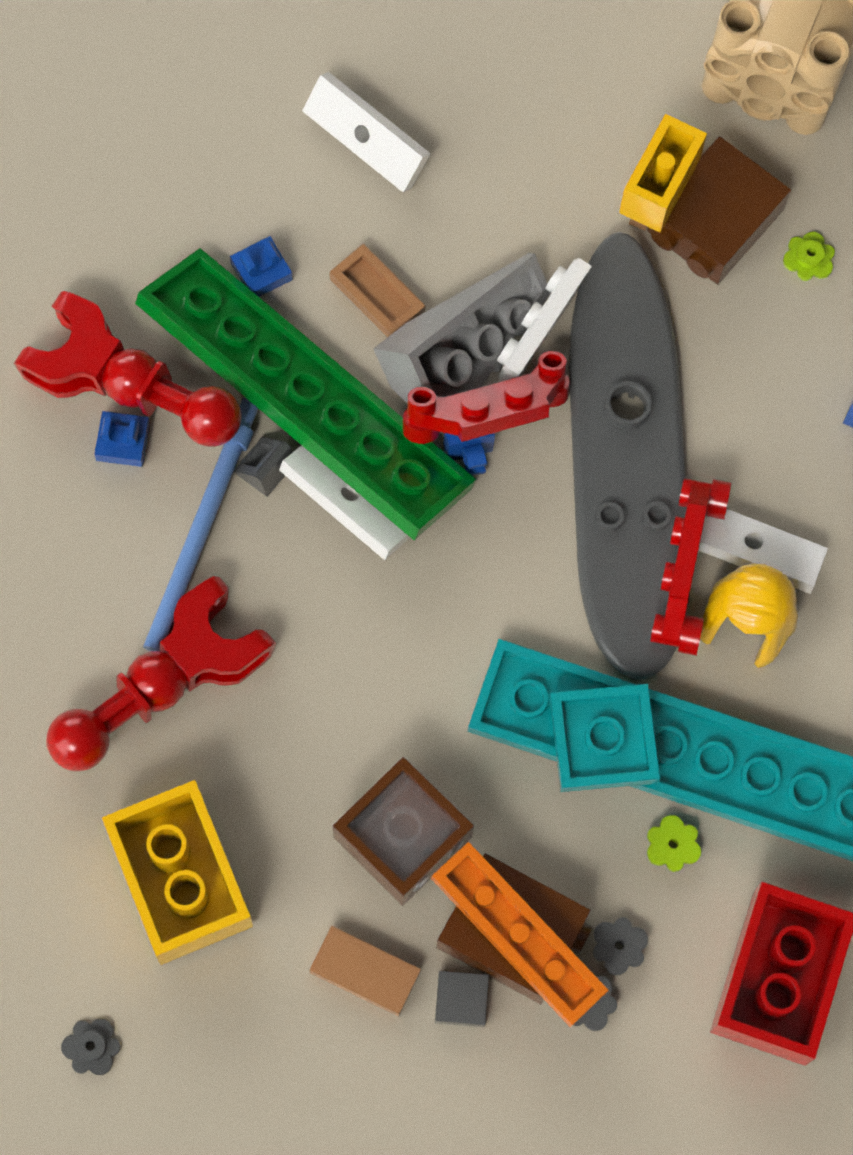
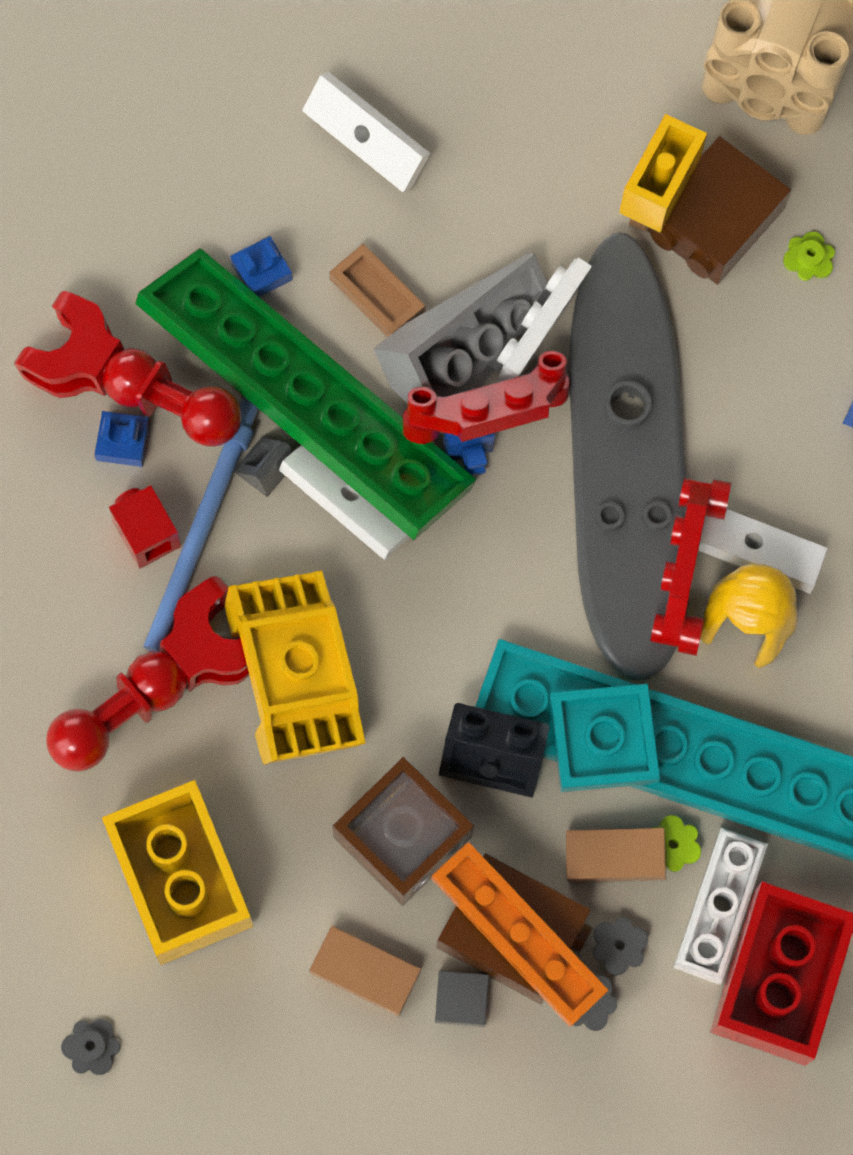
none -> red brick [109,485,181,569]
none -> yellow plate [225,570,366,765]
none -> black bracket [438,703,549,798]
none -> medium nougat tile [566,828,667,883]
none -> white tile [673,827,768,985]

